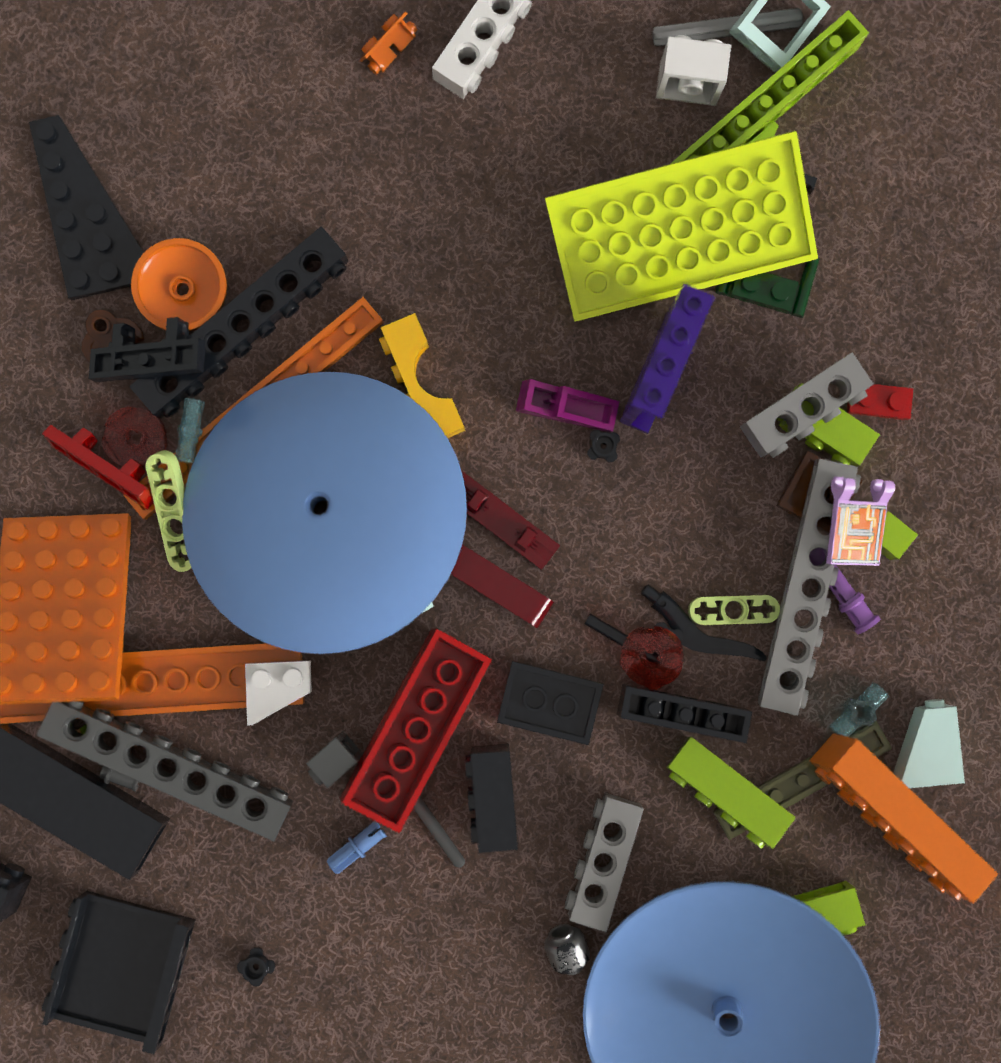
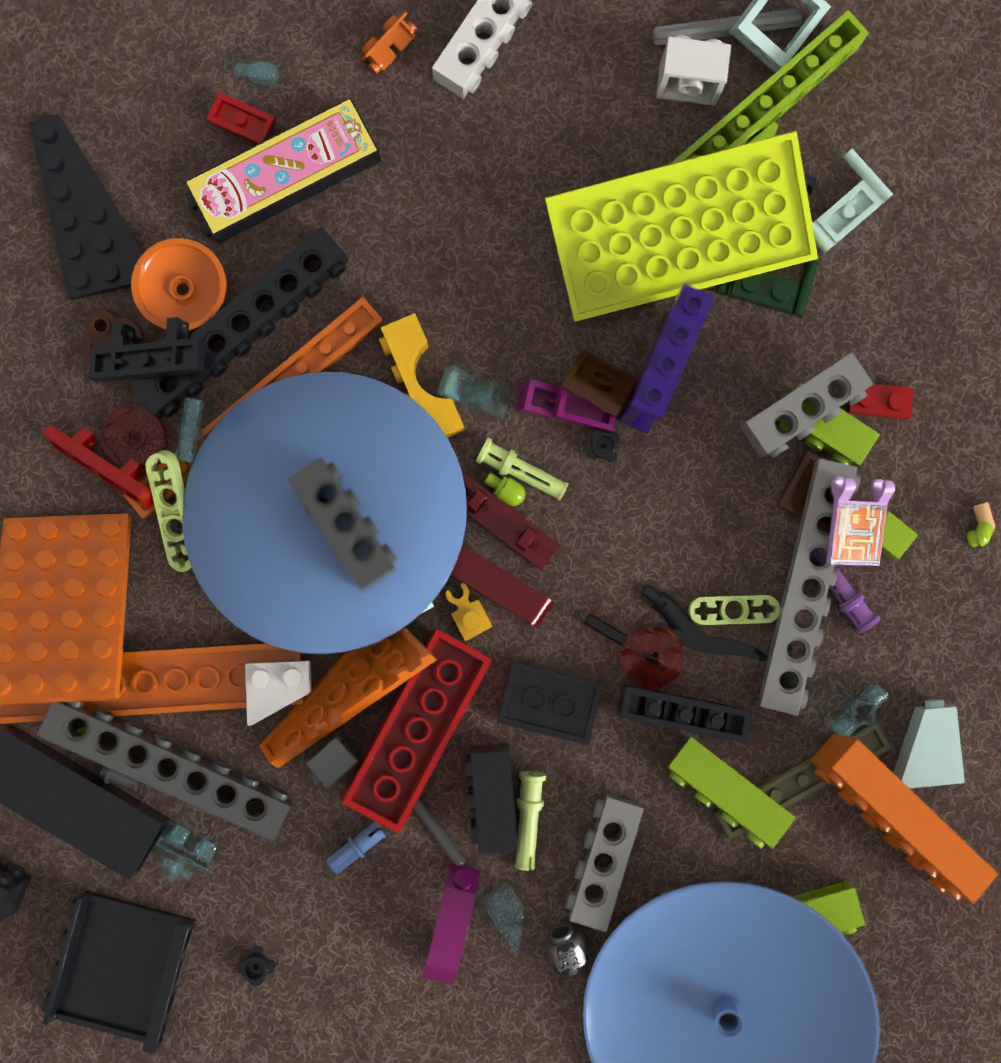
none -> clear light blue hips [156,824,217,883]
none -> brick [184,97,381,244]
none -> red plate [206,92,277,145]
none -> clear light blue cylinder [235,59,279,87]
none -> orange wing [259,626,436,768]
none -> dark grey brick [288,457,398,592]
none -> magenta arch [422,863,481,985]
none -> clear light blue slope [436,365,513,420]
none -> yellow plate [446,583,493,641]
none -> yellowish green pin [476,437,569,501]
none -> clear light blue slope [480,882,526,953]
none -> lime cylinder [484,472,525,506]
none -> yellowish green pin [515,771,546,871]
none -> reddish brown plate [561,349,637,417]
none -> light aqua plate [812,148,893,254]
none -> arm [966,502,995,547]

